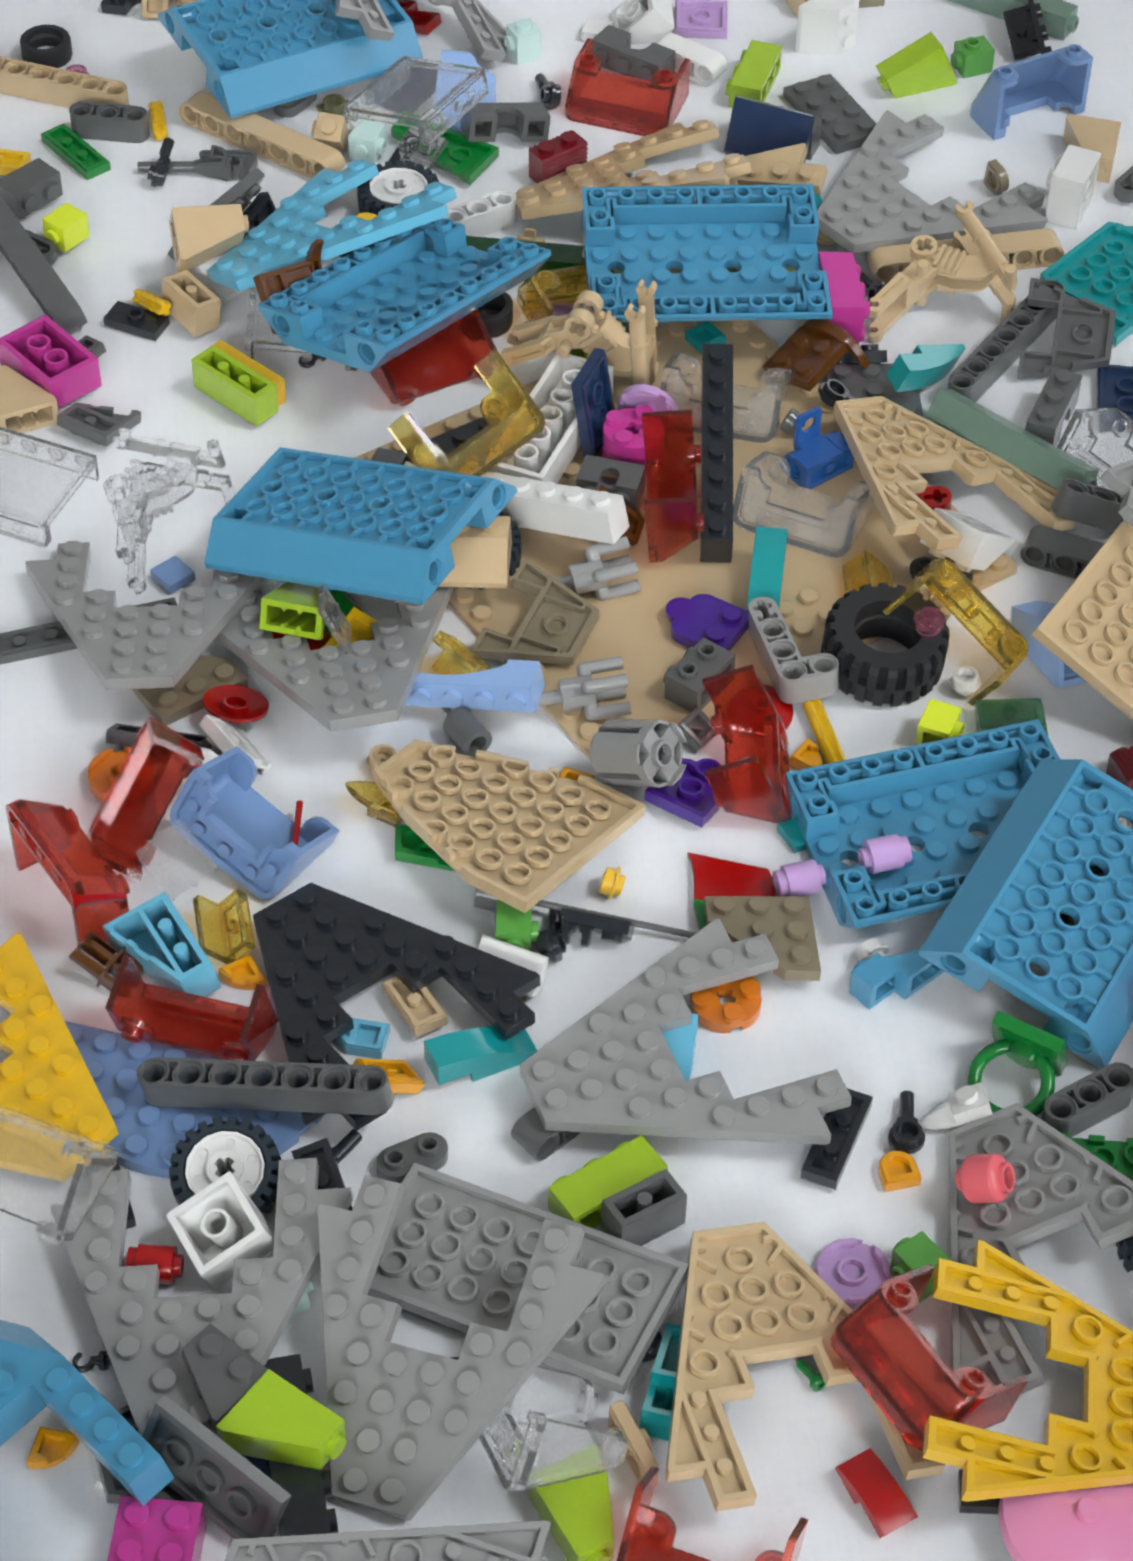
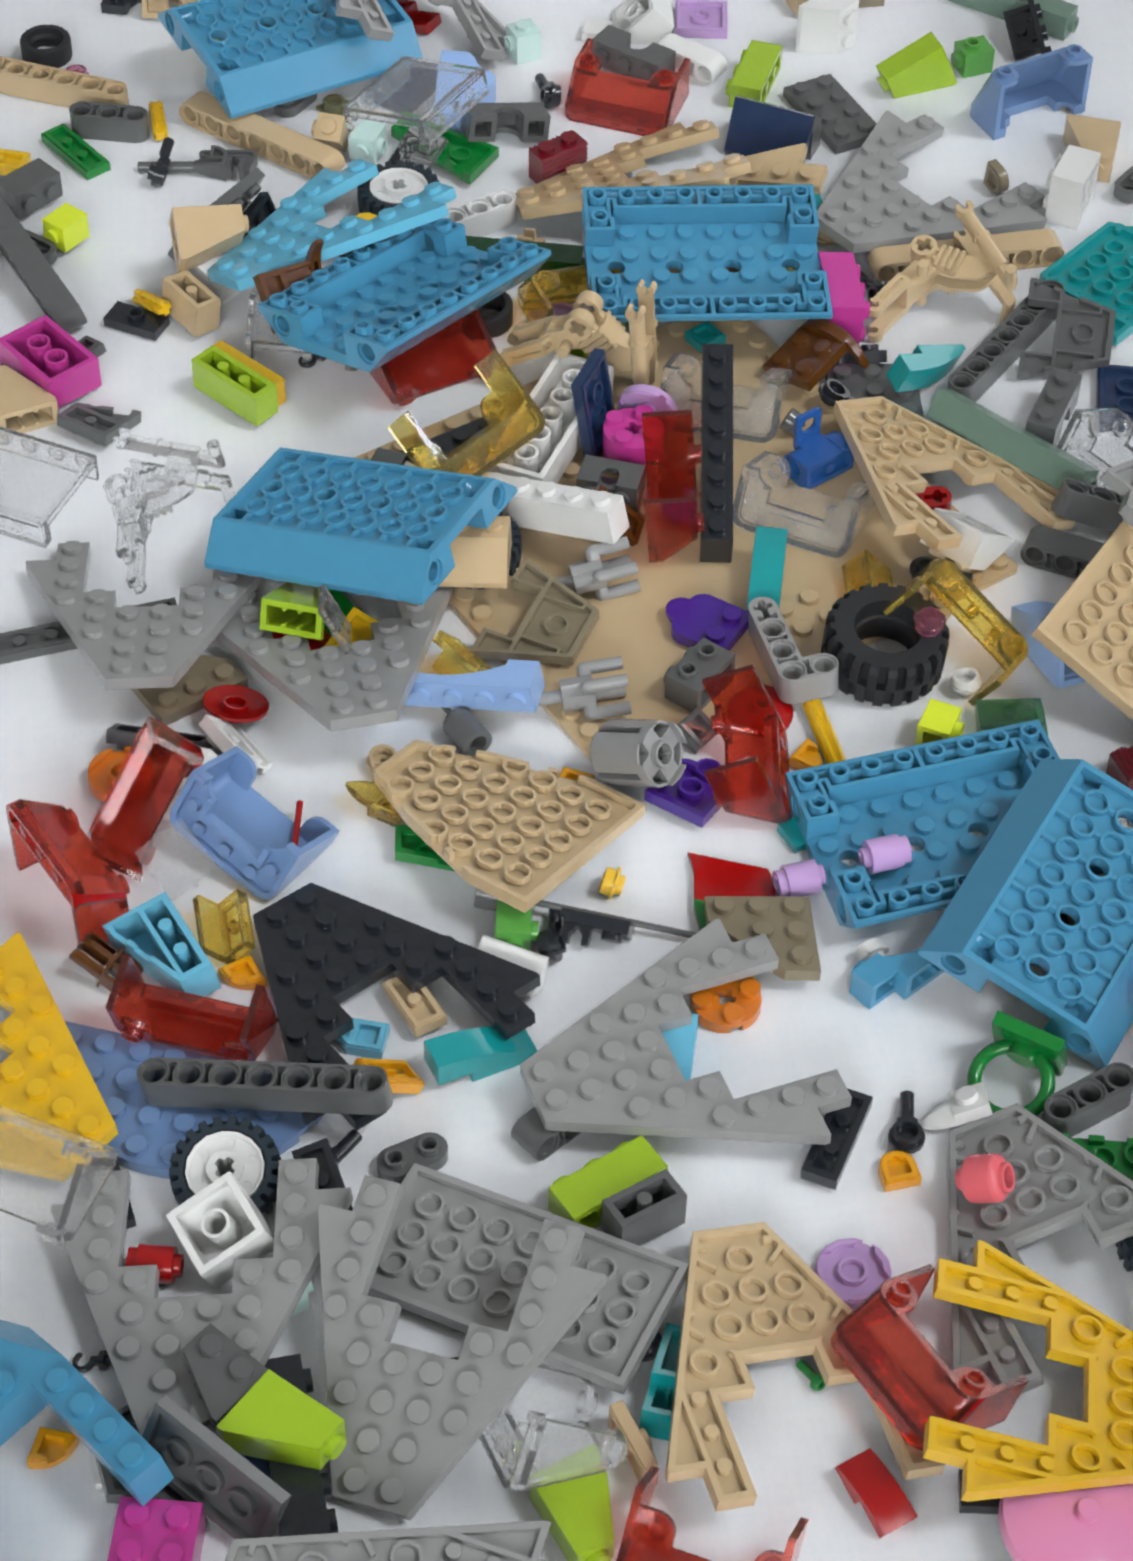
medium blue tile [150,555,195,594] -> none
bright green brick [890,1231,952,1303] -> none

